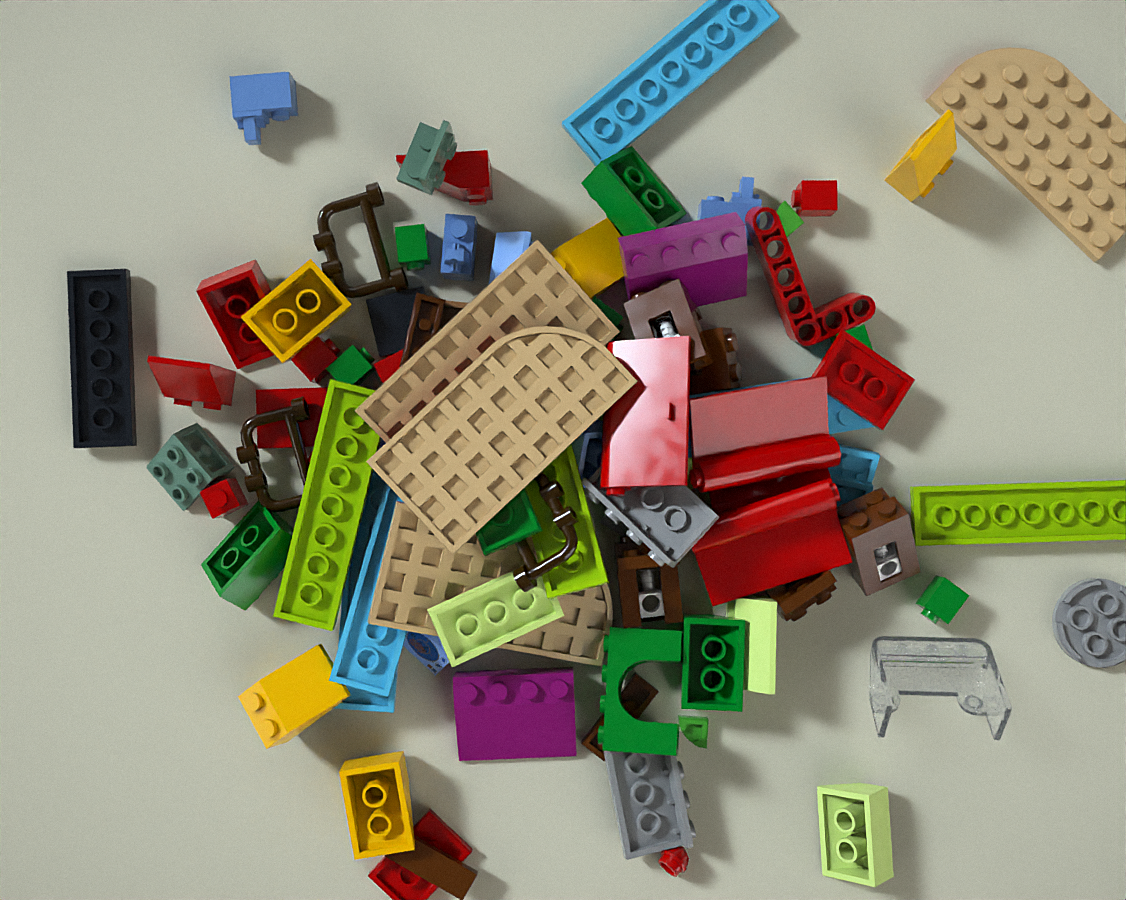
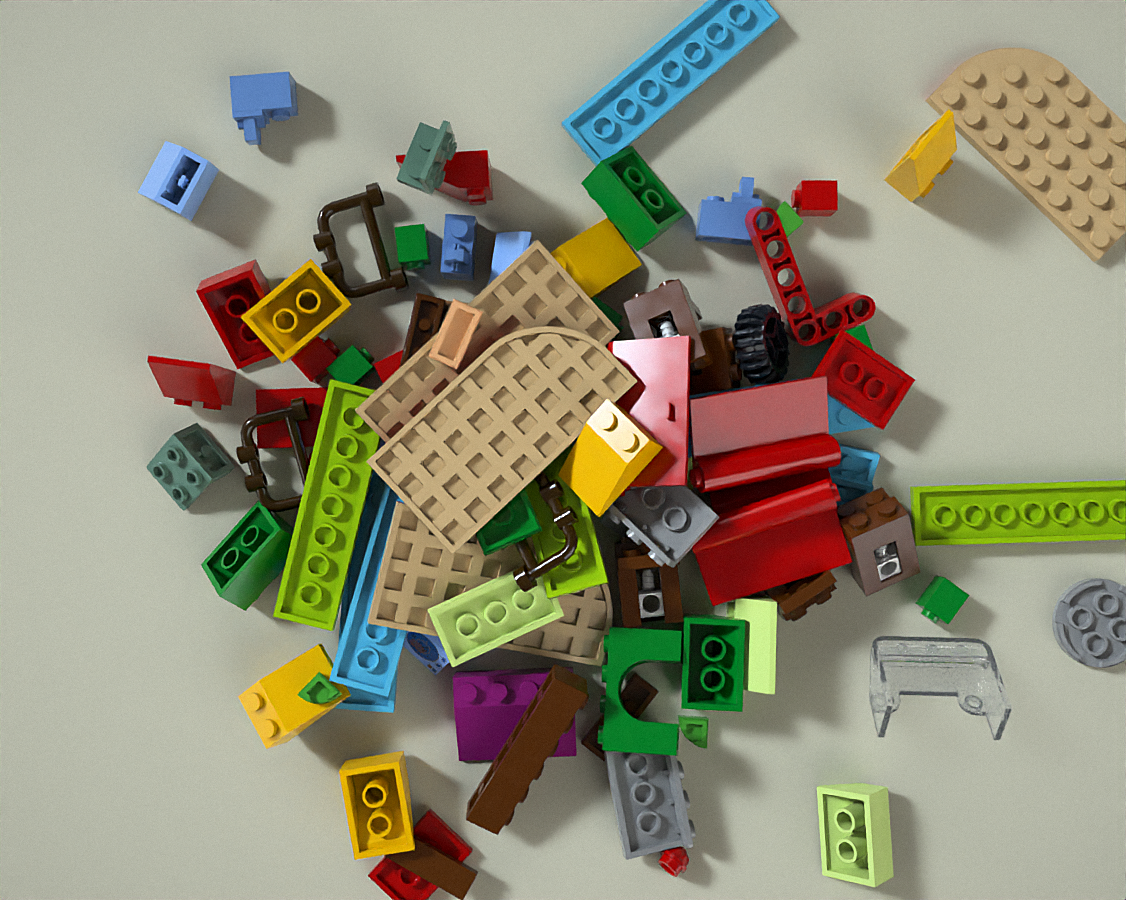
black plate [67,269,137,449] -> none
red brick [200,478,249,519] -> none
black tile [366,286,426,358] -> none
magenta slope [618,212,748,307] -> none
none -> light blue slope [138,141,219,221]
none -> bright green tile [297,672,342,704]
none -> light nougat tile [428,299,483,370]
none -> reddish brown brick [466,664,589,835]
none -> yellow slope [558,399,663,517]
none -> black gear [733,304,790,385]

